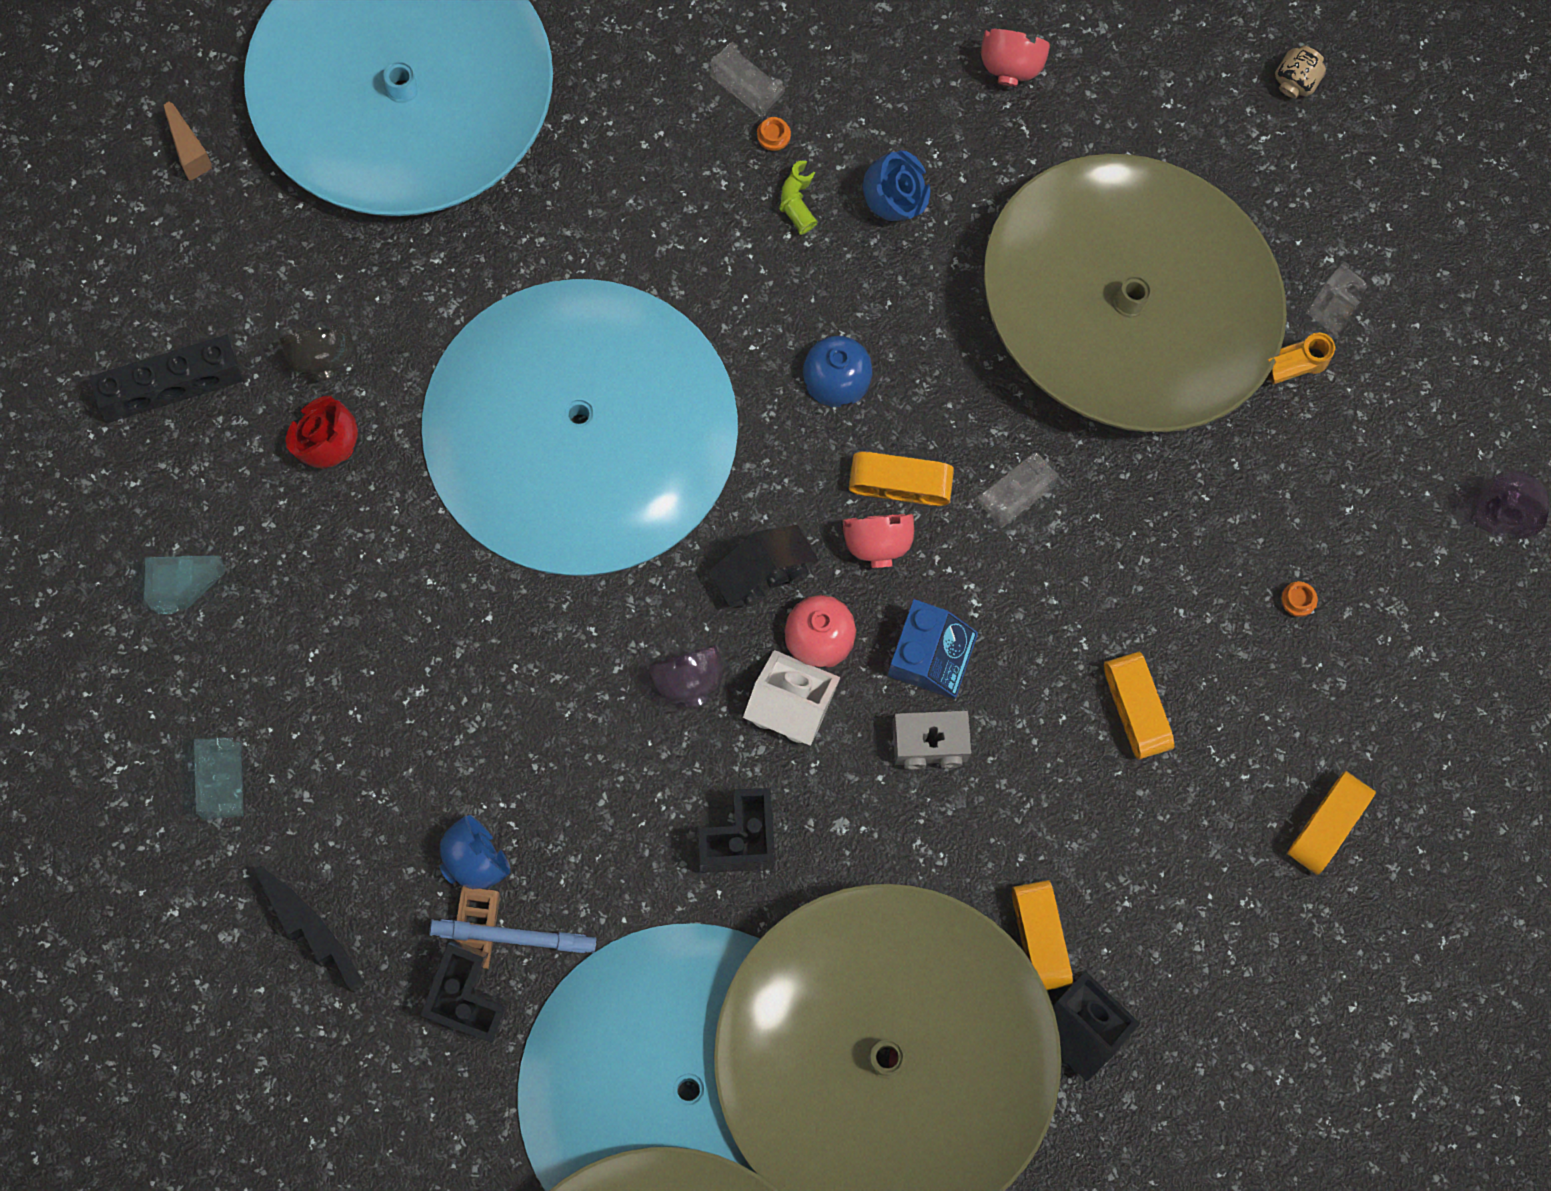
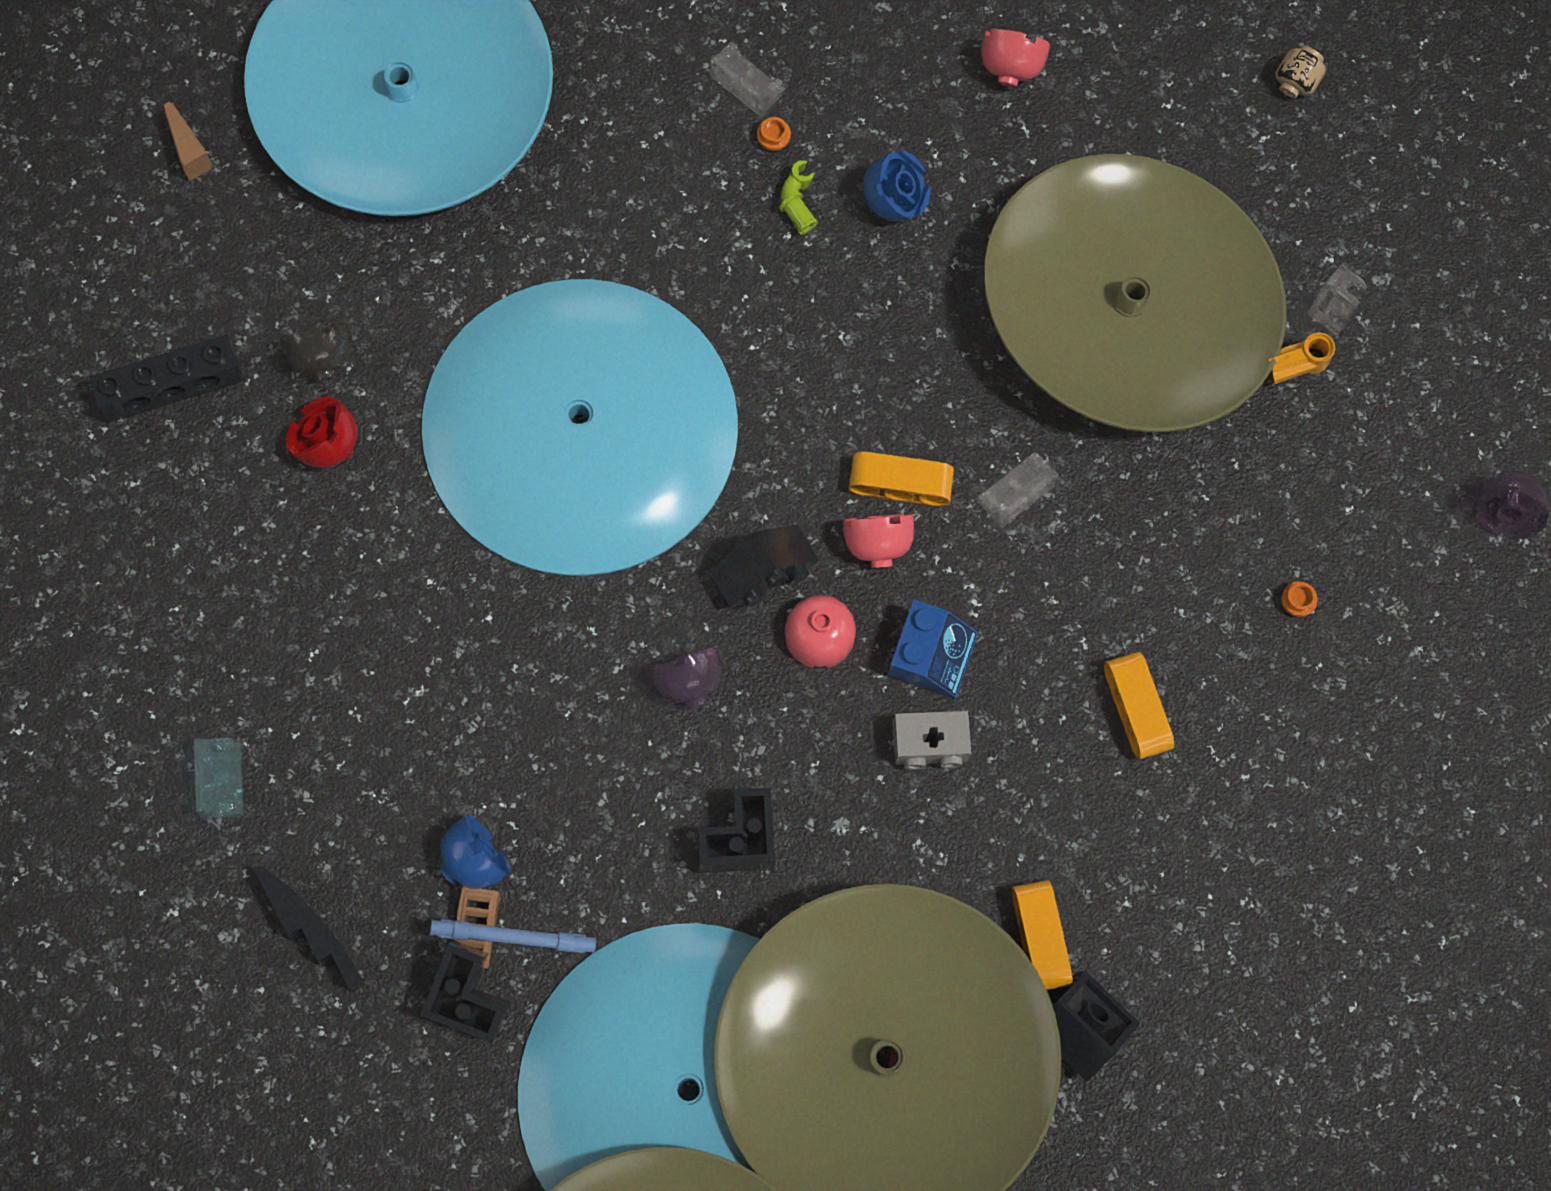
clear light blue slope [144,555,225,614] -> none
white slope [743,650,840,746] -> none
blue cylinder [803,335,873,407] -> none
light orange beam [1287,770,1376,876] -> none

